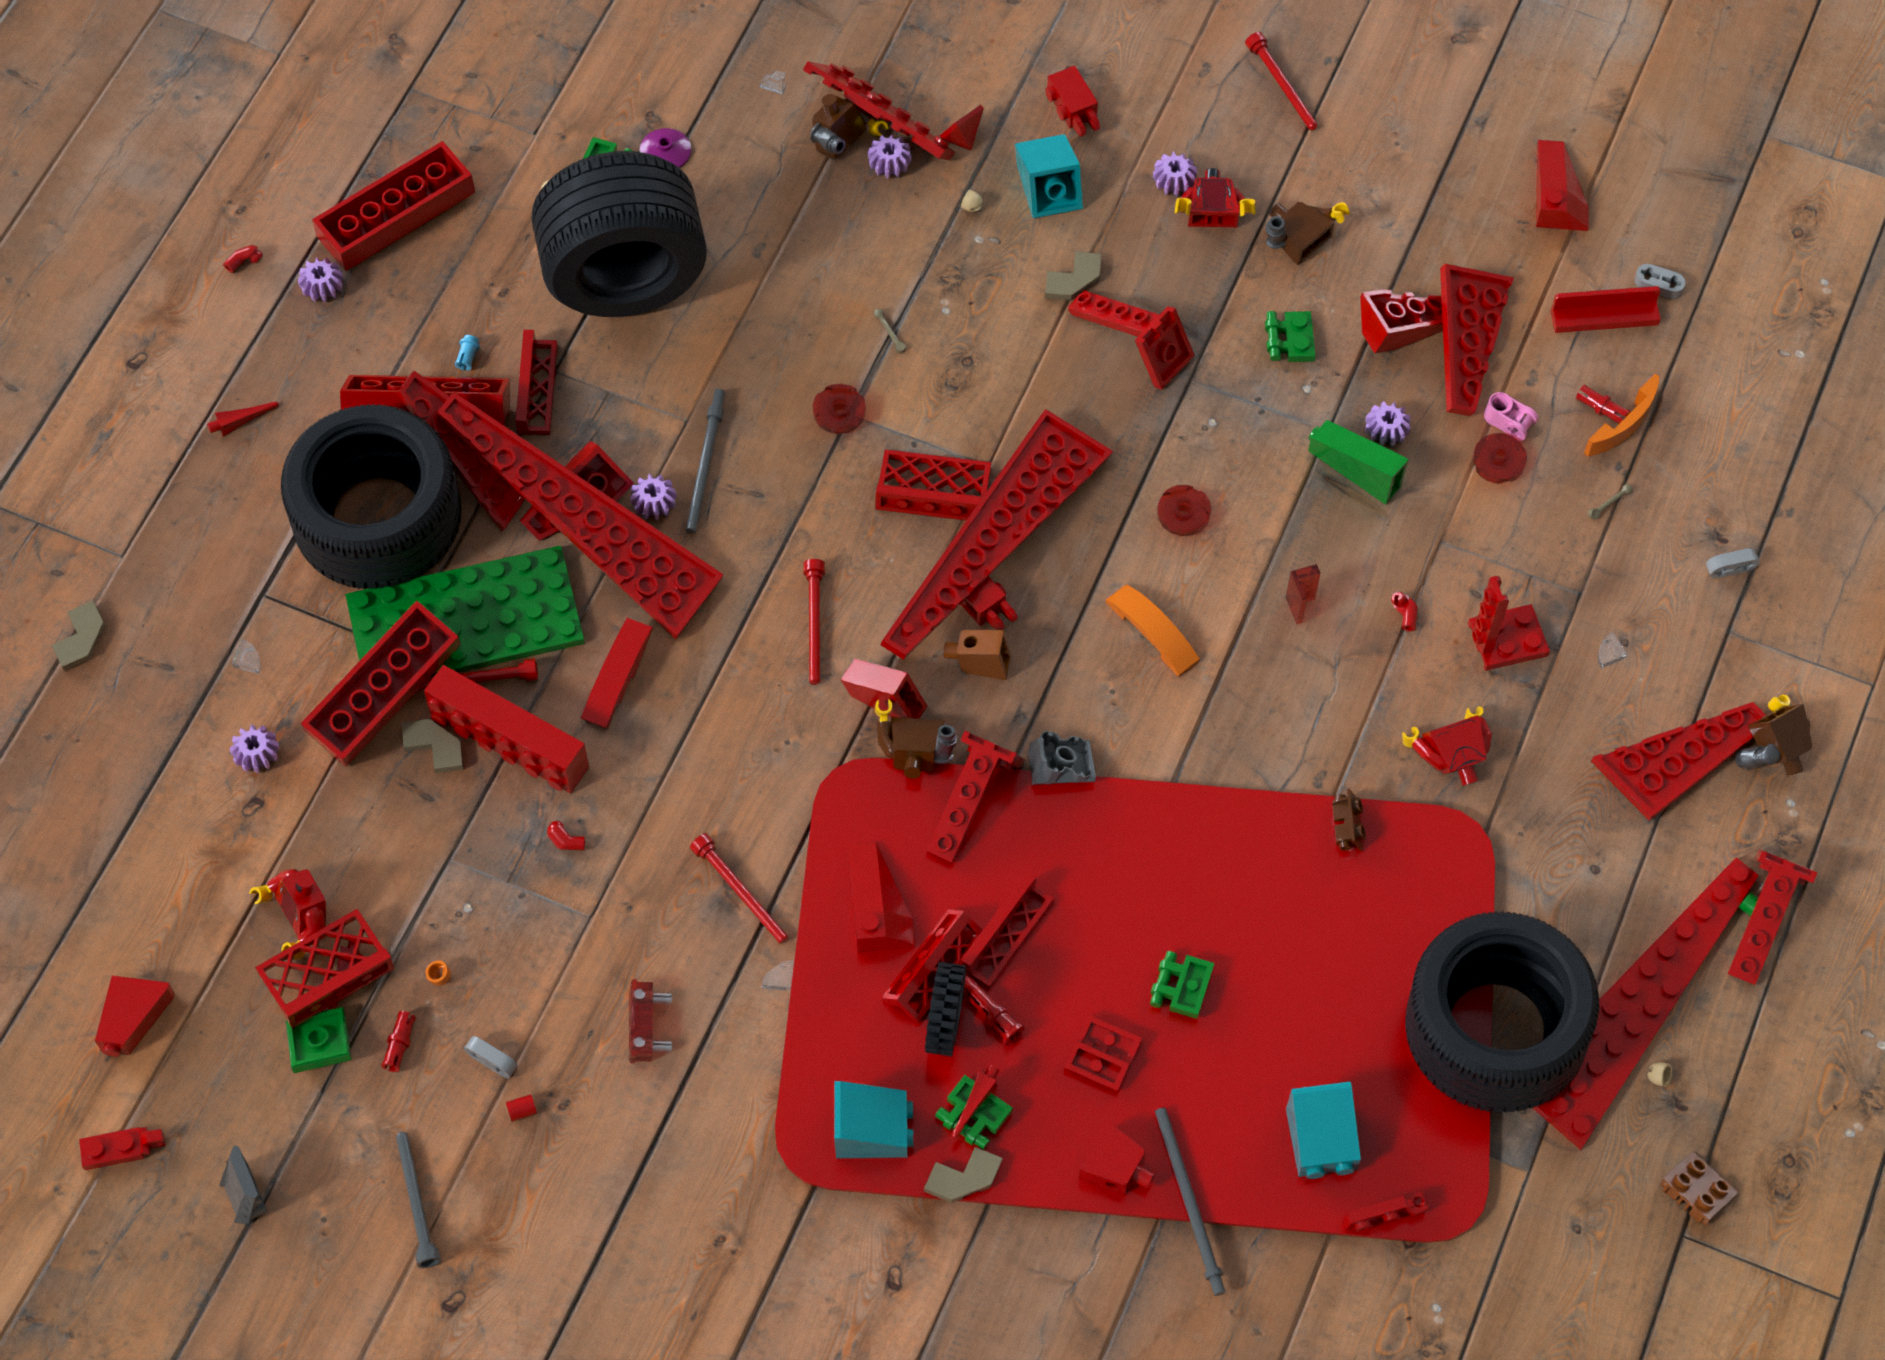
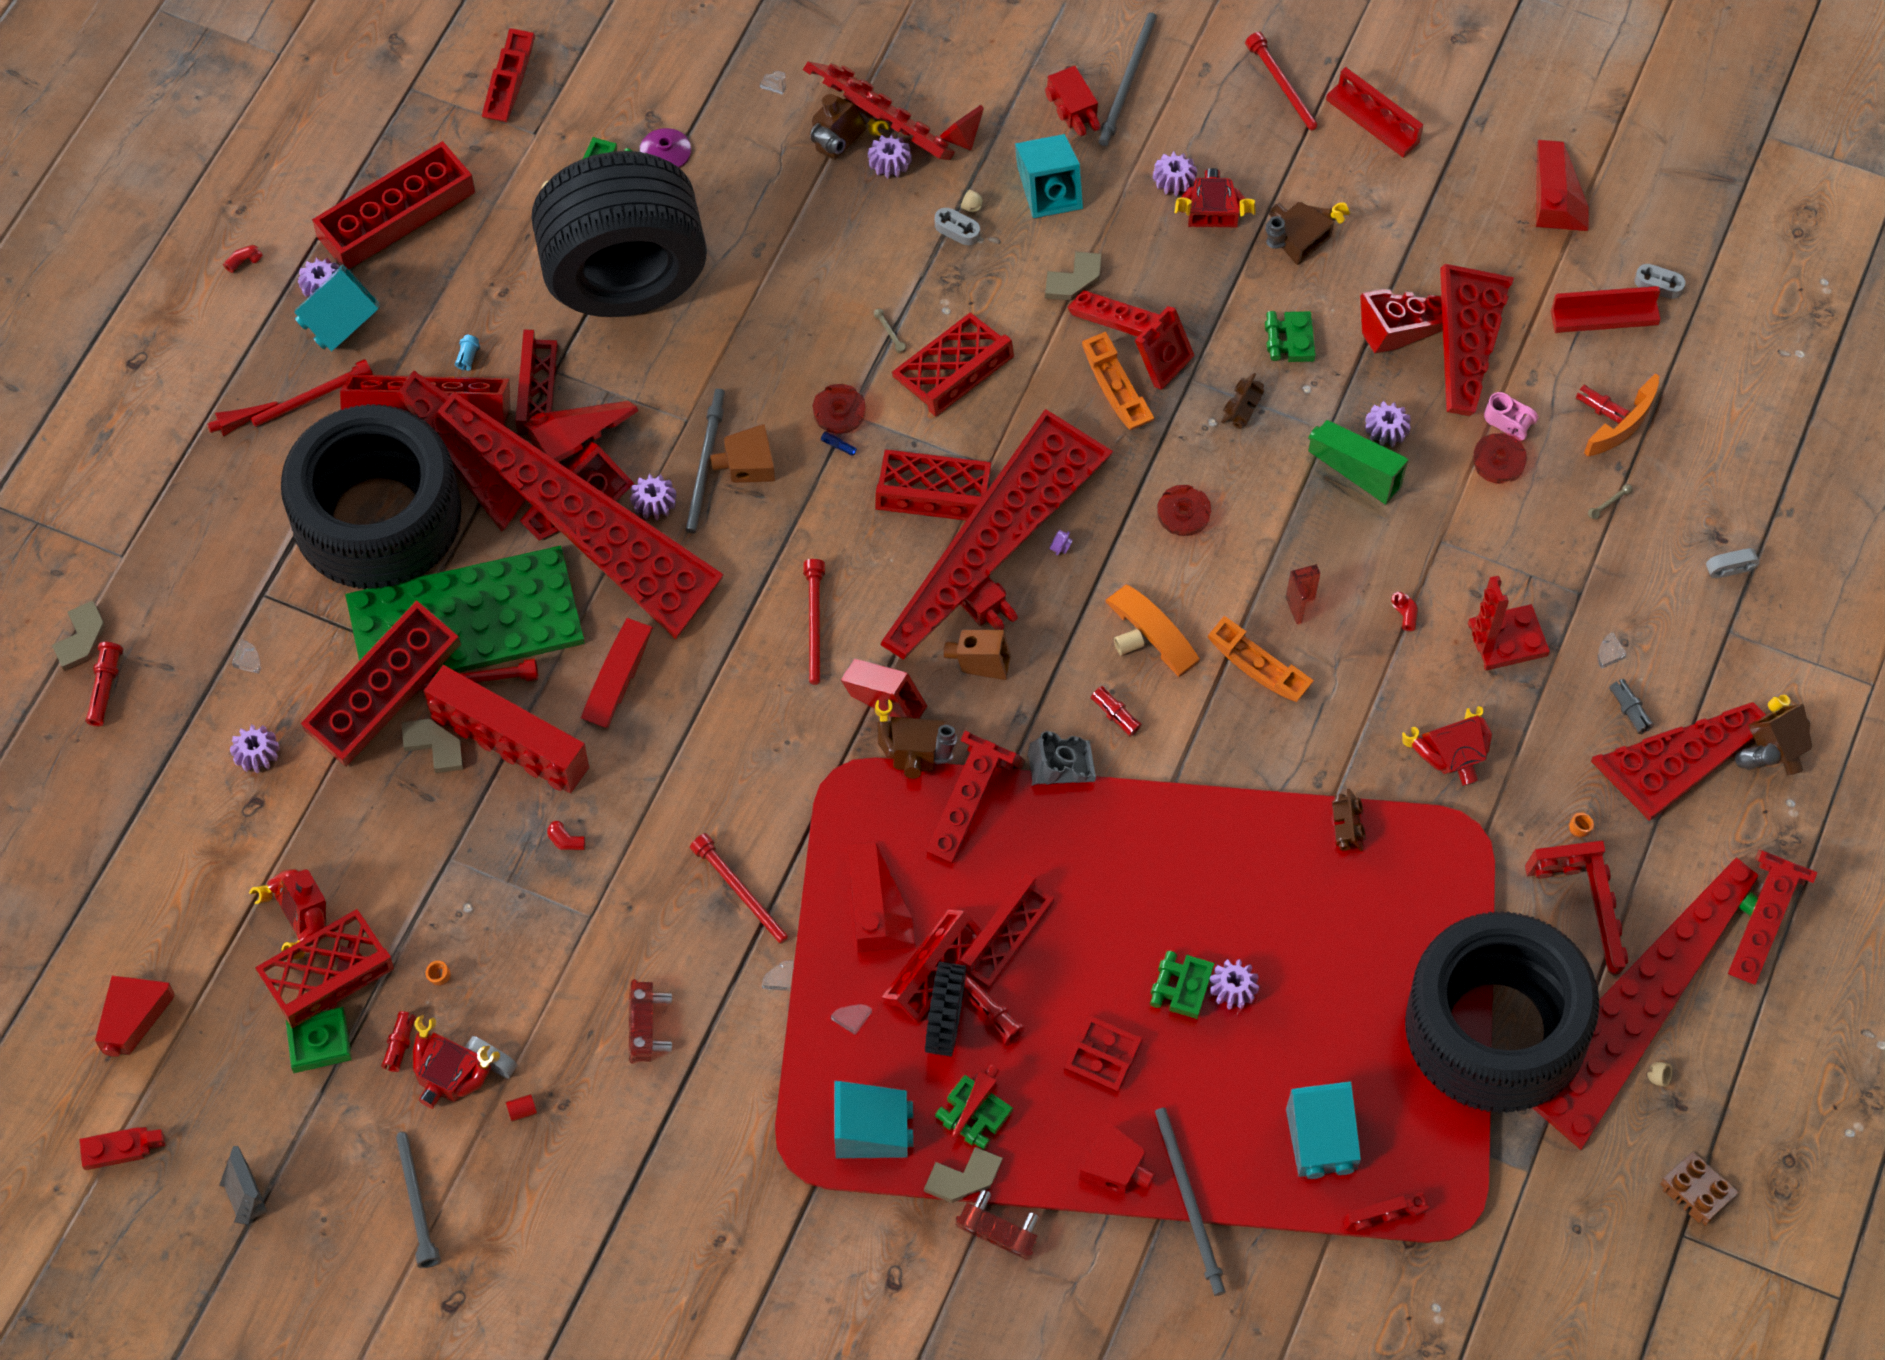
none -> red pin [85,642,124,727]
none -> red piece [251,359,373,427]
none -> teal slope [294,264,380,352]
none -> torso [413,1015,500,1109]
none -> red slope [482,28,535,122]
none -> red wedge [524,401,639,462]
none -> dark orange torso [710,424,775,483]
none -> clear blue pin [820,431,857,456]
none -> clear tile [831,1004,872,1035]
none -> red fence [892,312,1014,417]
none -> light grey beam [935,208,980,245]
none -> clear red piece [955,1190,1039,1260]
none -> medium lavender plate [1049,530,1072,555]
none -> orange slope [1082,332,1154,430]
none -> red pin [1090,686,1142,737]
none -> dark grey bar [1098,12,1157,146]
none -> tan hinge [1114,629,1144,655]
none -> orange slope [1208,615,1314,702]
none -> lavender gear [1209,959,1259,1010]
none -> reddish brown hinge [1221,373,1264,429]
none -> red fence [1326,67,1424,158]
none -> red bracket [1525,840,1628,975]
none -> orange hinge [1569,812,1594,838]
none -> dark grey pin [1609,679,1654,734]

